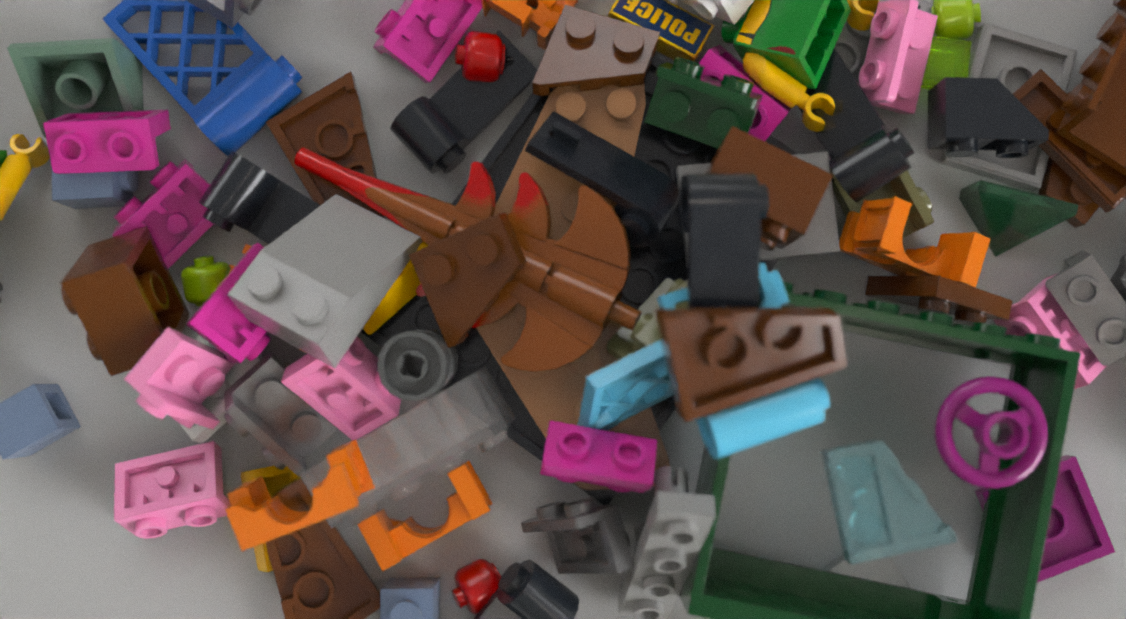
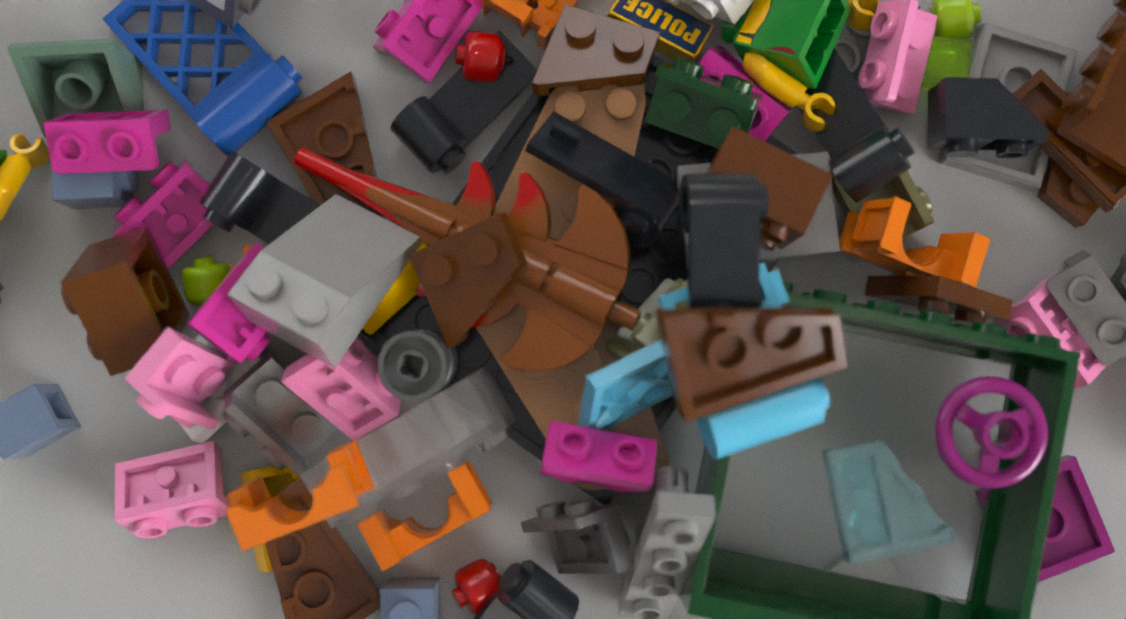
clear green slope [959,180,1079,257] -> none

